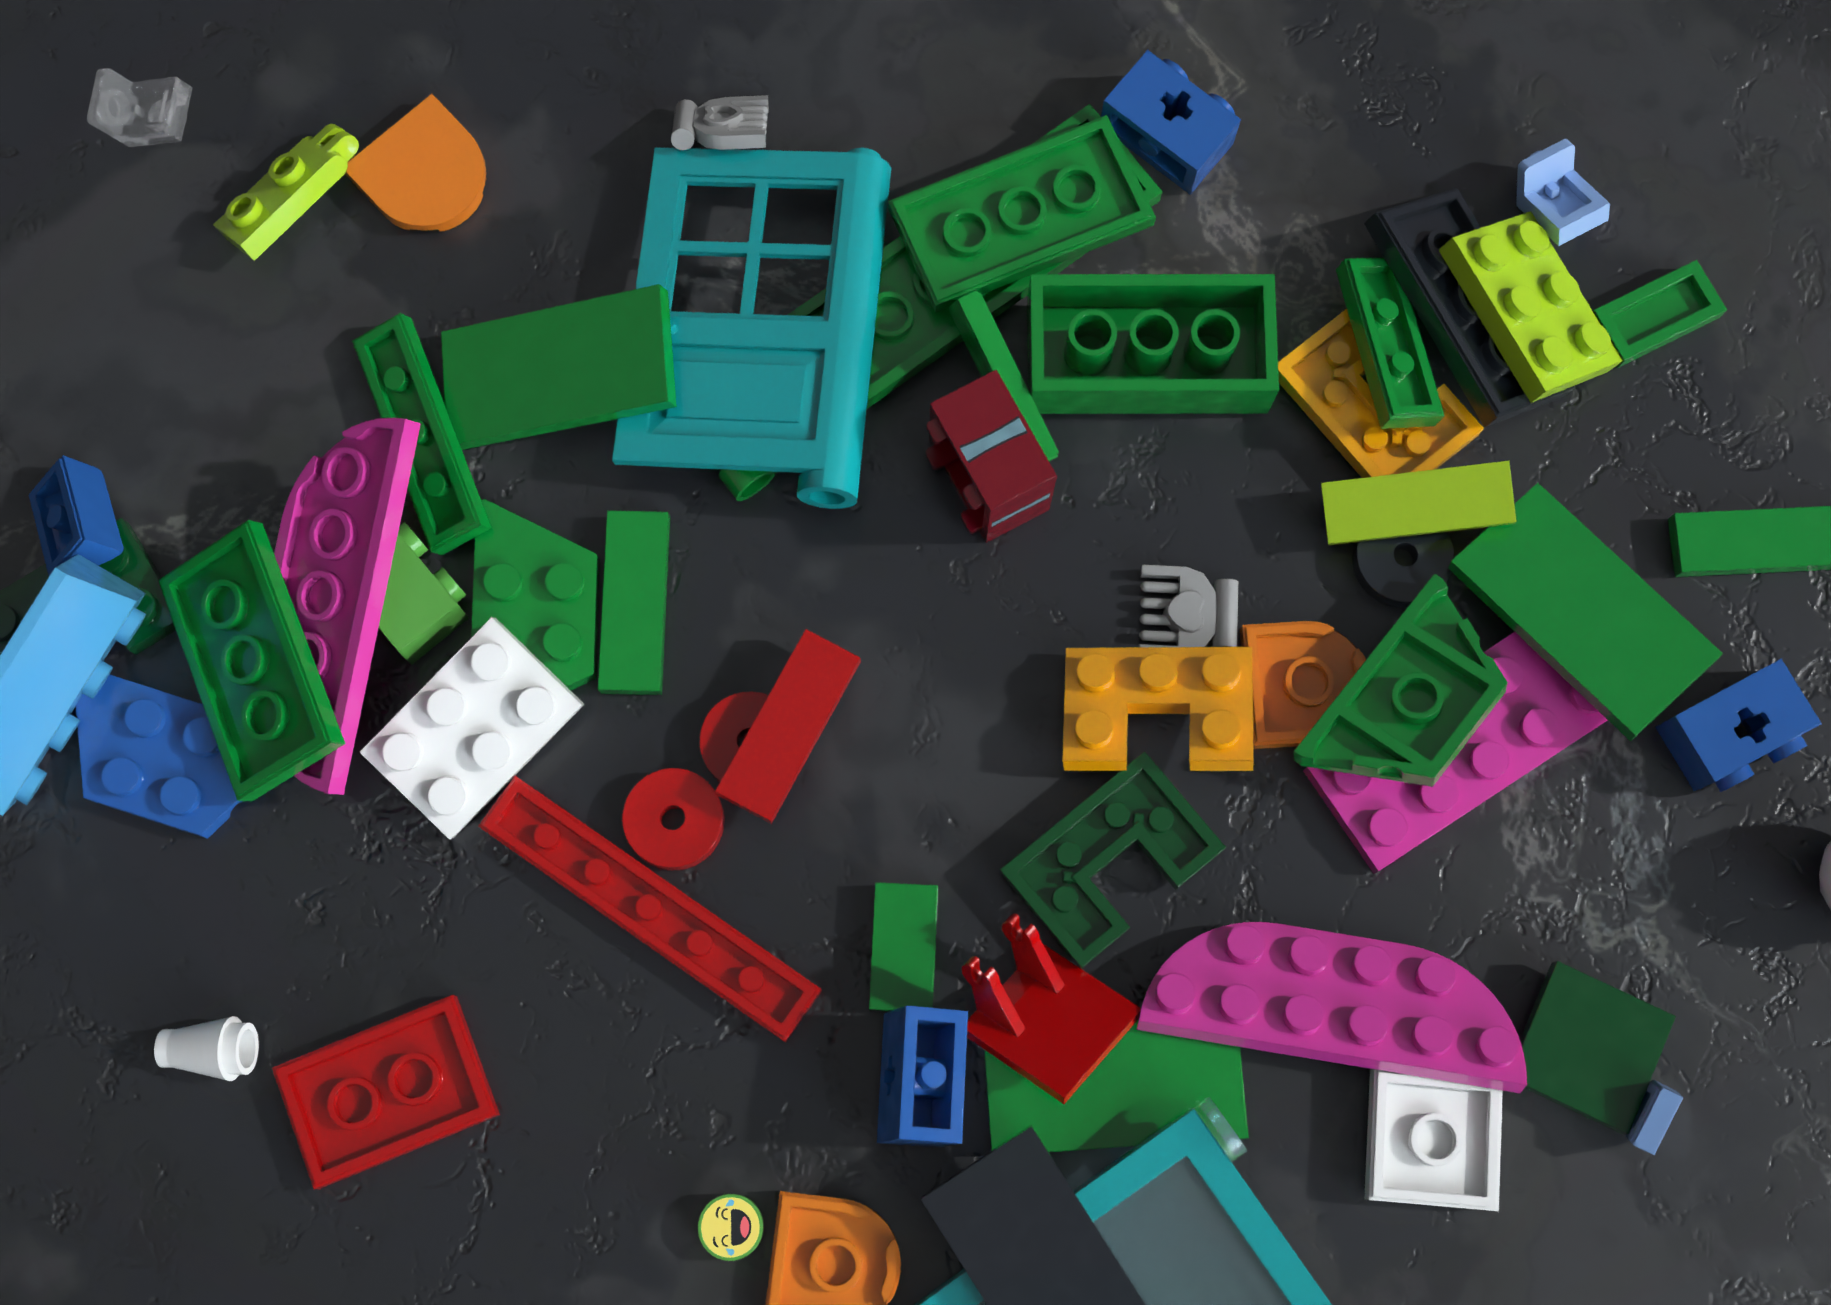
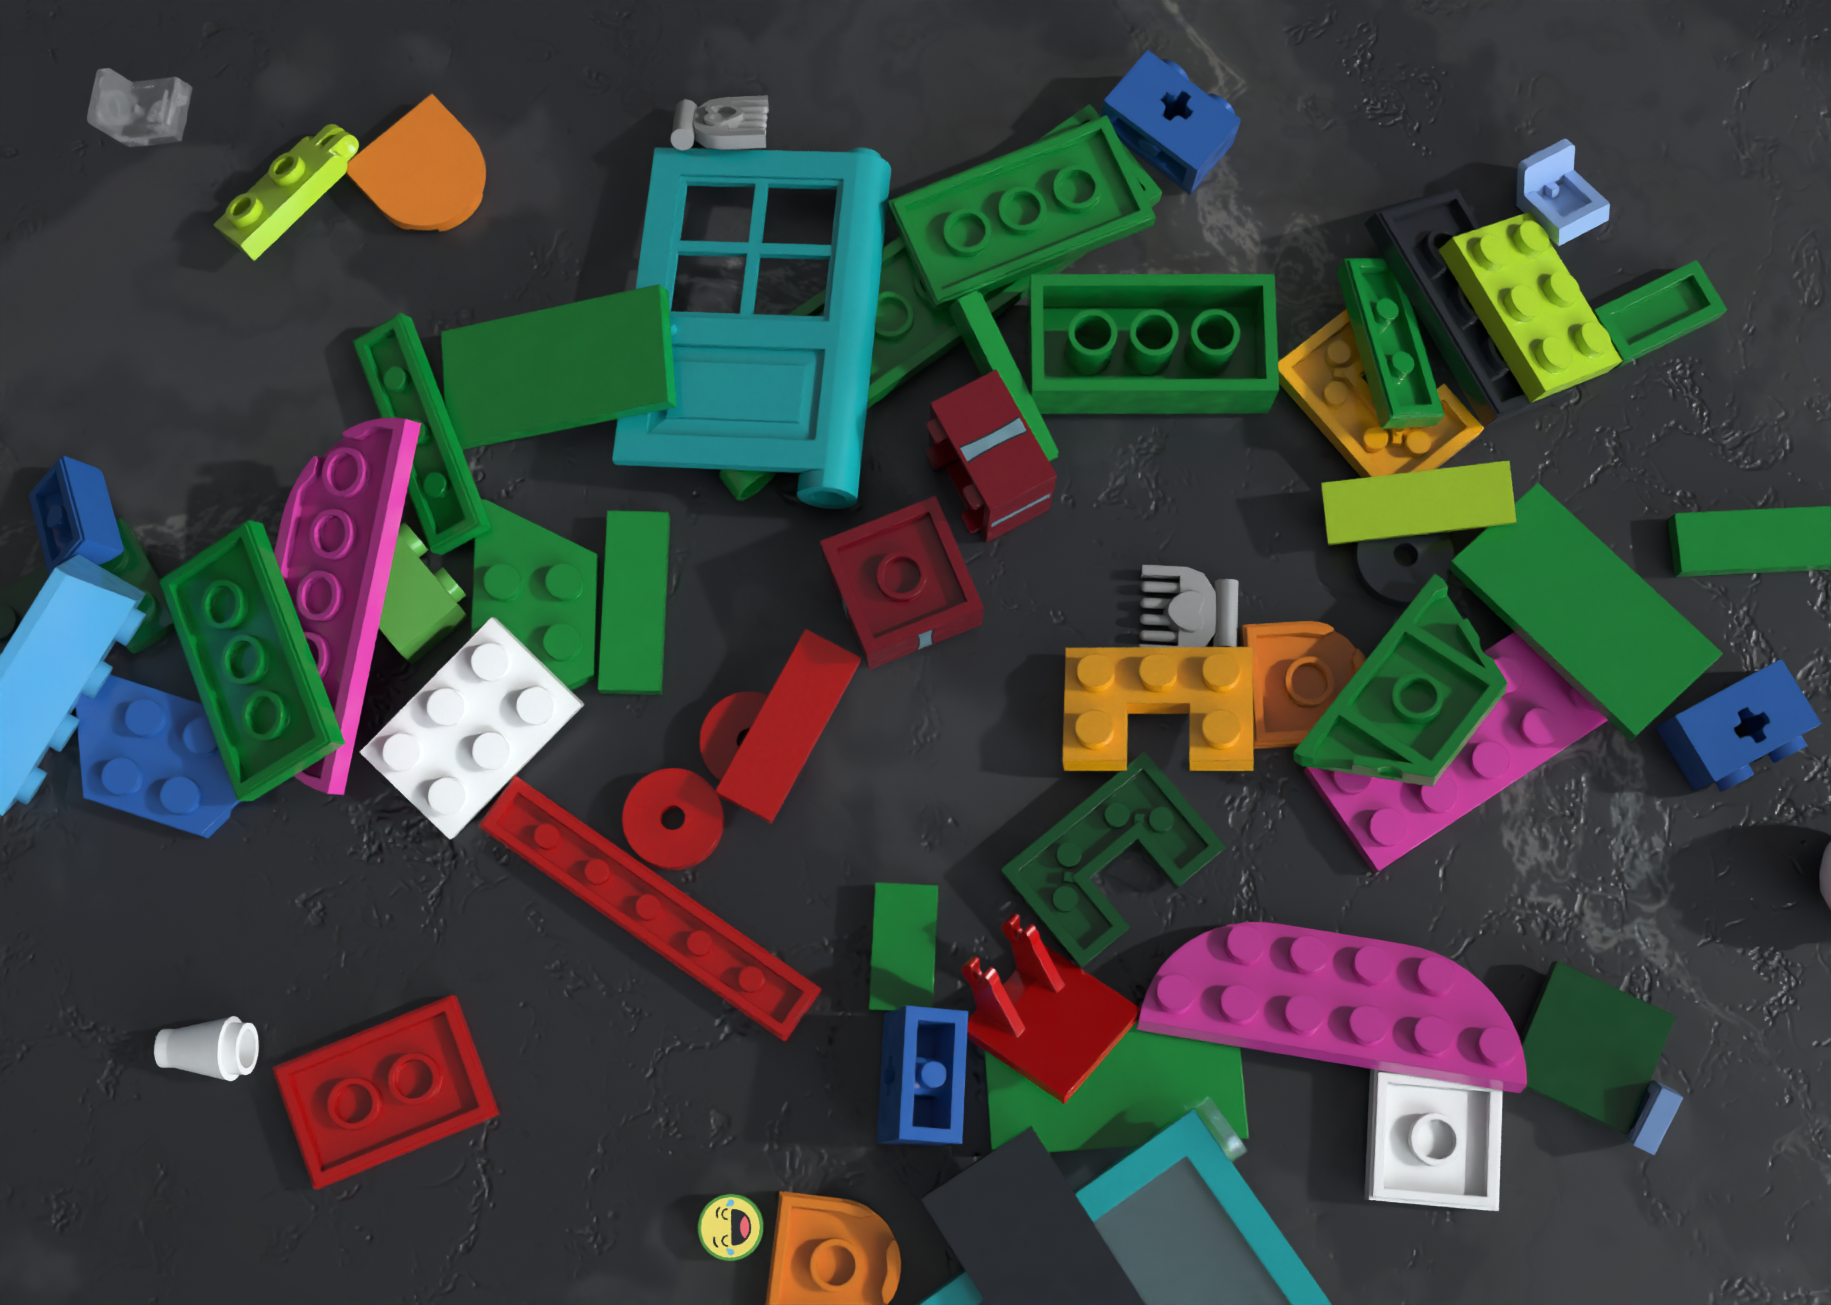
none -> dark red container [820,496,984,670]

